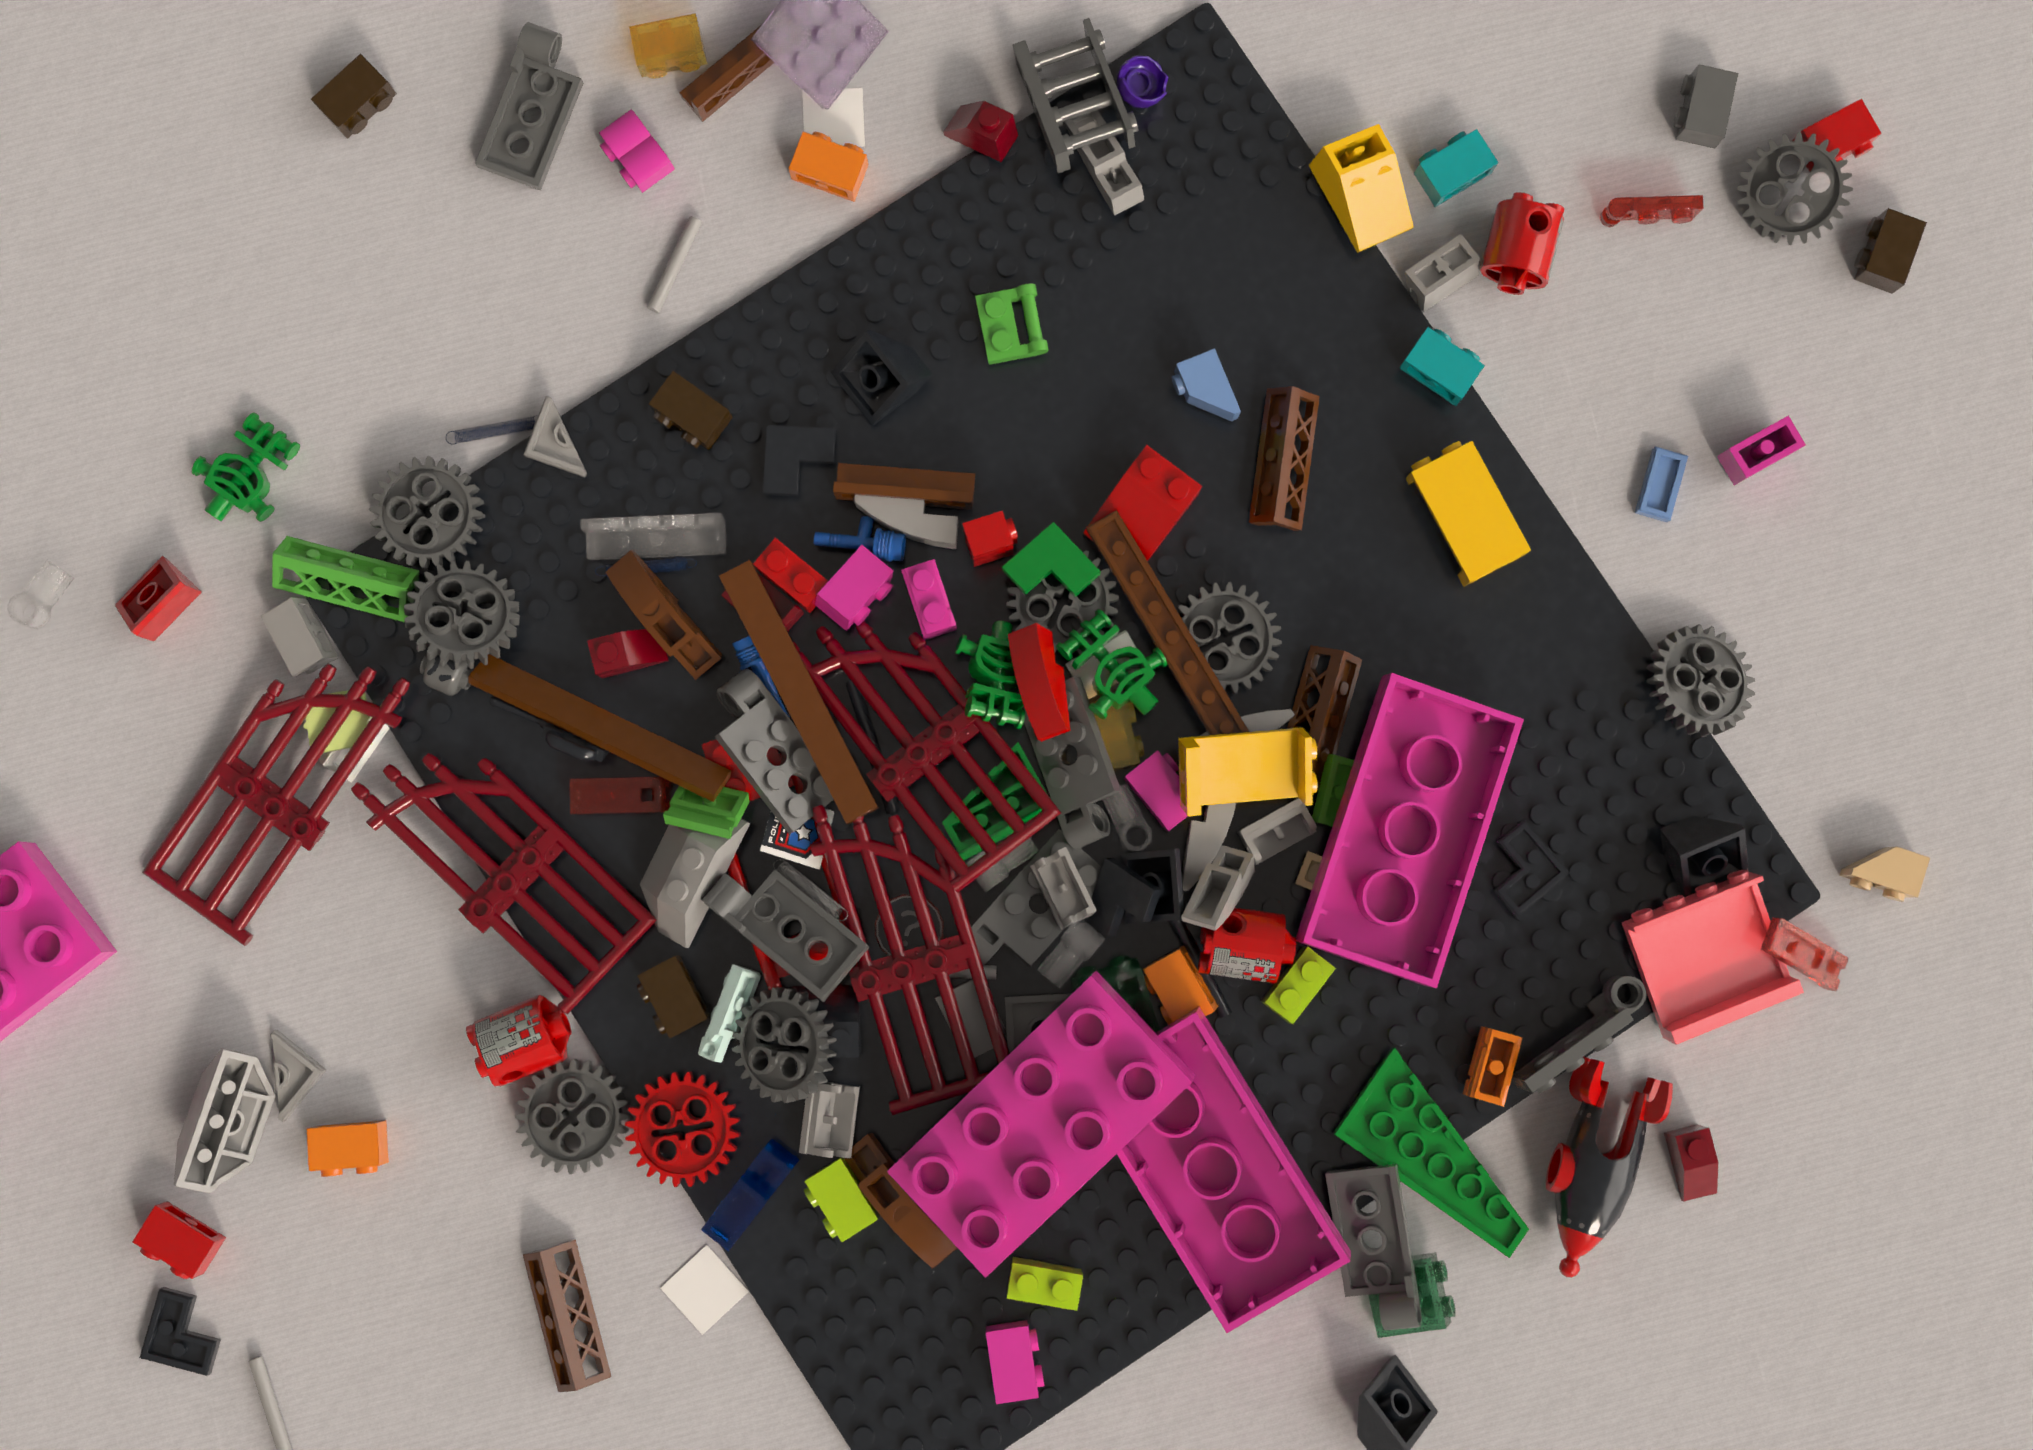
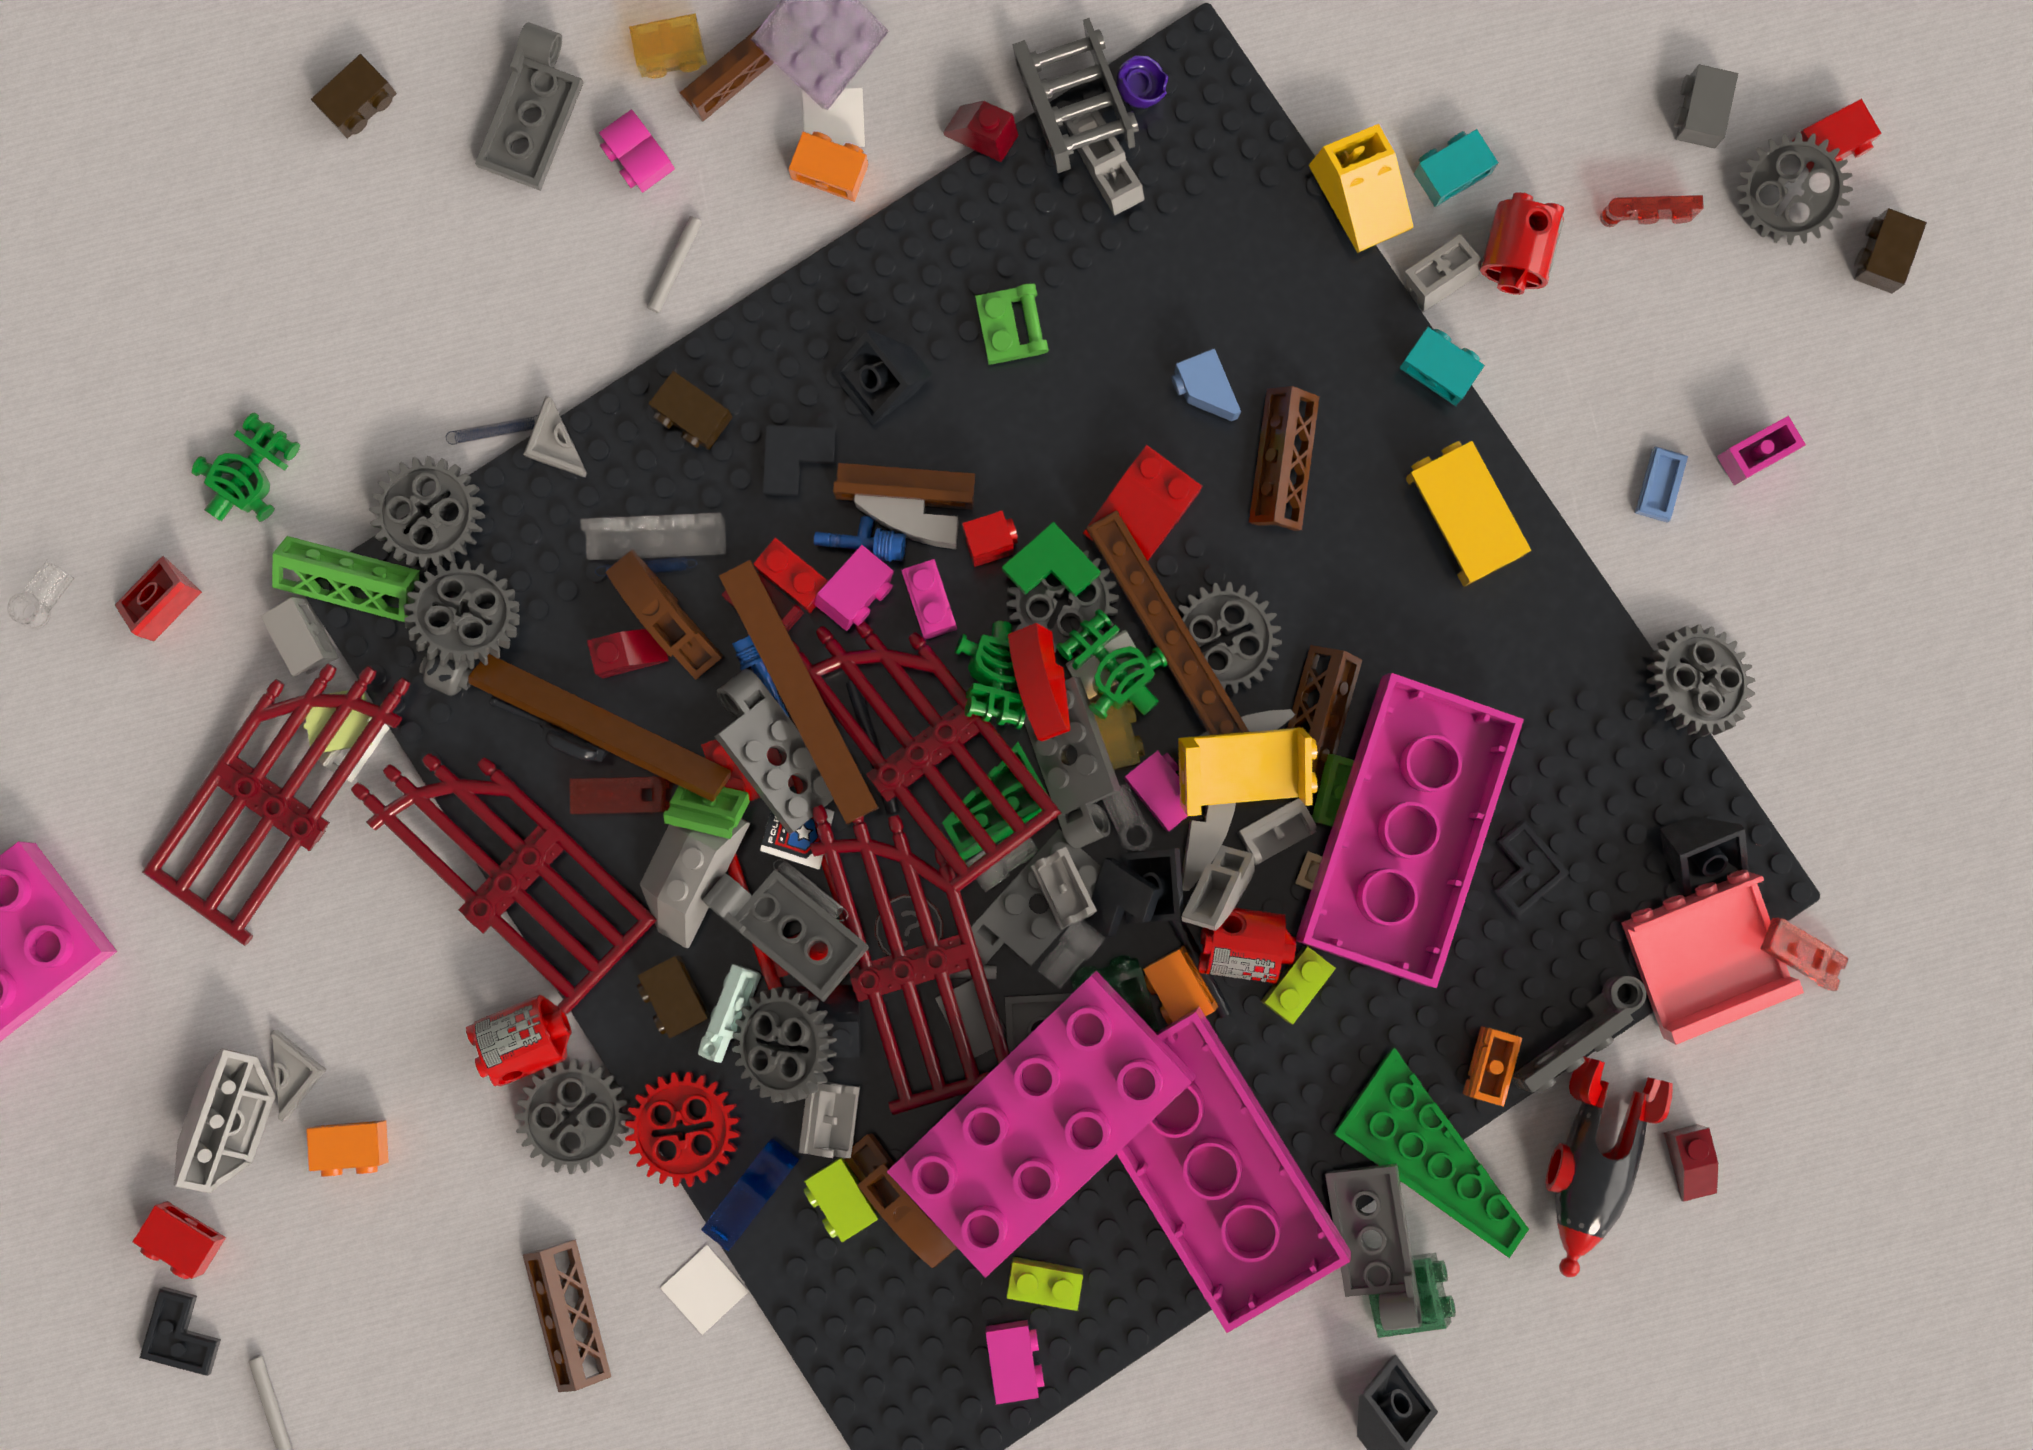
tan slope [1839,847,1930,902] -> none

